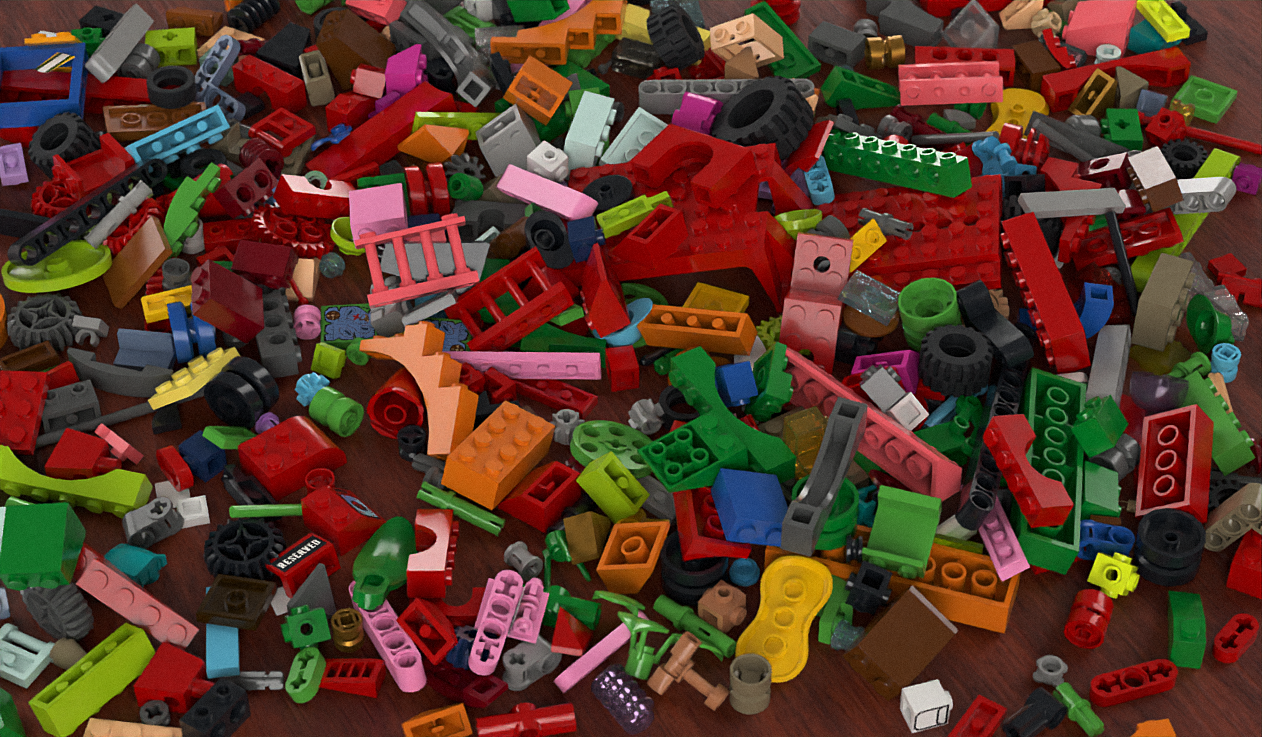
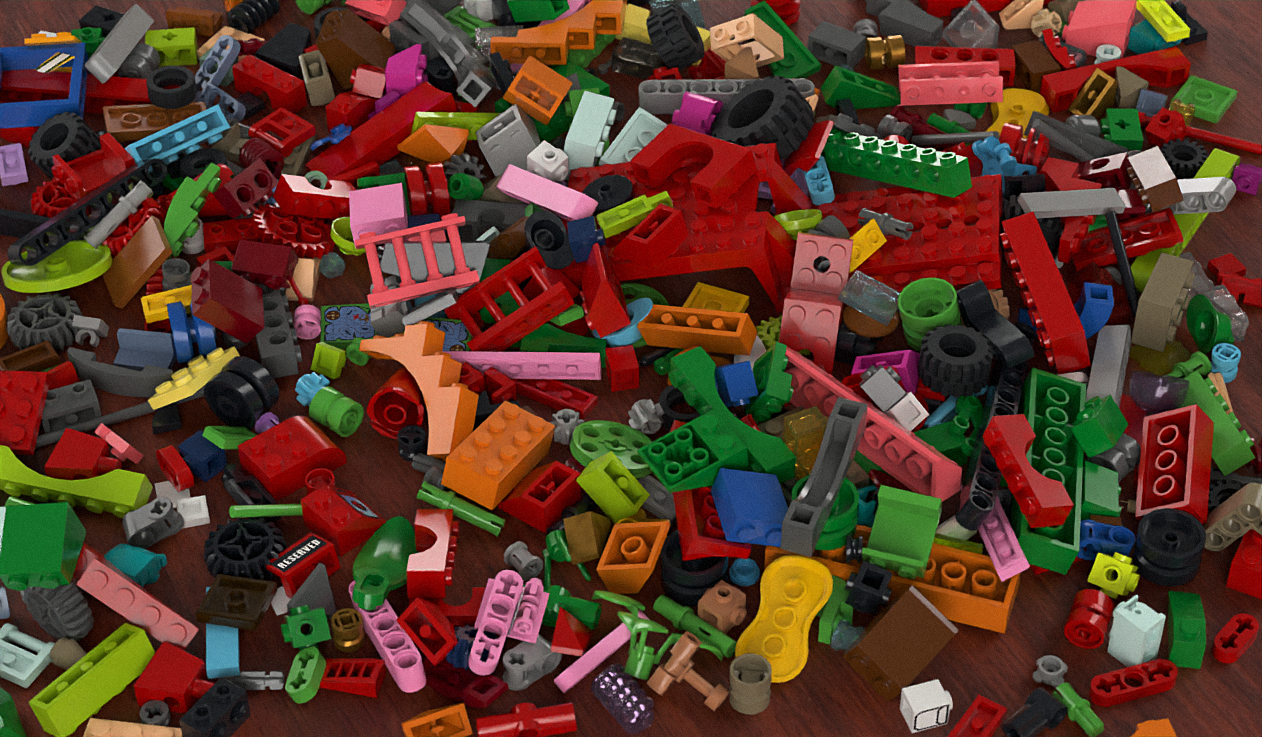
none -> light aqua hinge [1107,595,1166,667]

